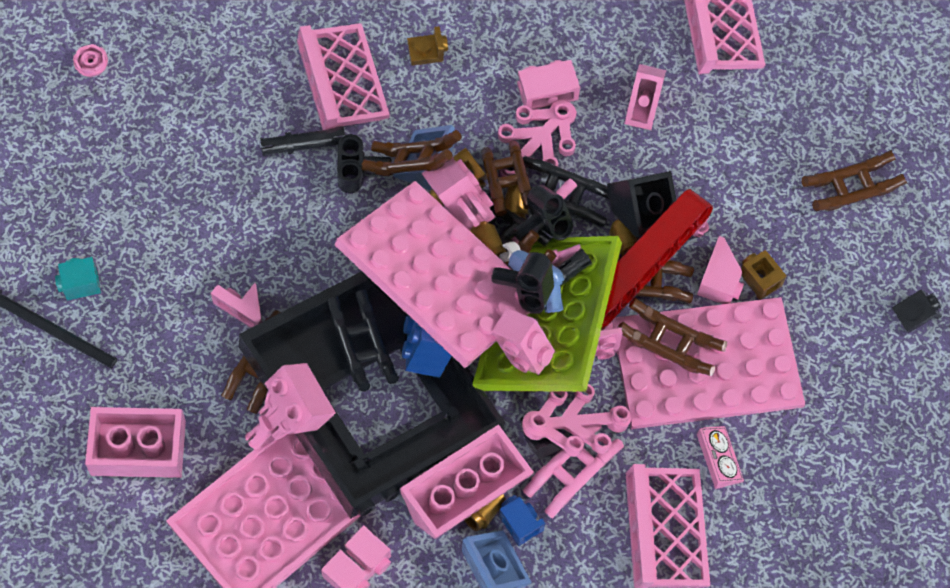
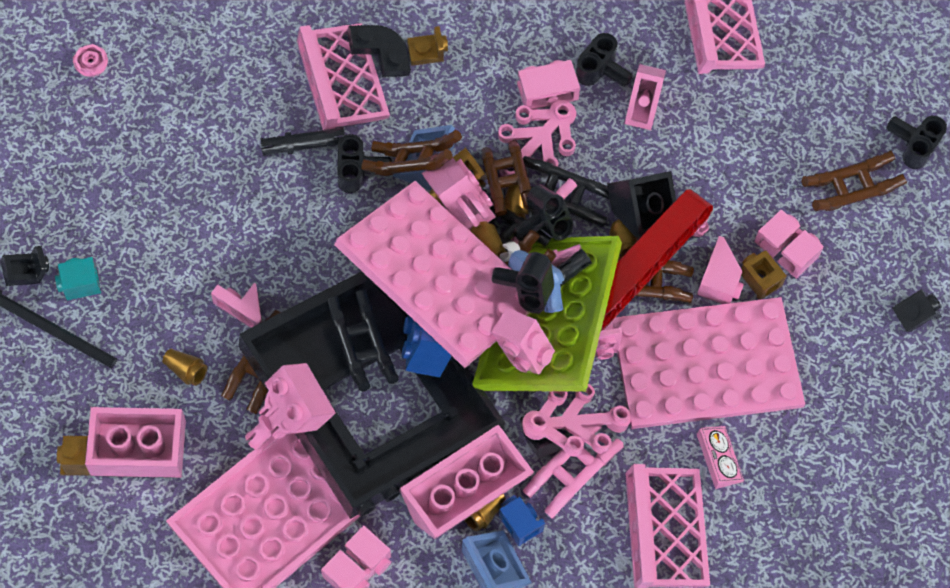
reddish brown piece [617,298,727,376] -> none
none -> black bracket [0,246,49,286]
none -> pearl gold brick [57,436,90,475]
none -> pearl gold cone [162,348,208,386]
none -> black plate [347,25,411,77]
none -> black beam [576,33,633,87]
none -> bright pink piece [754,209,824,279]
none -> black beam [886,115,947,169]

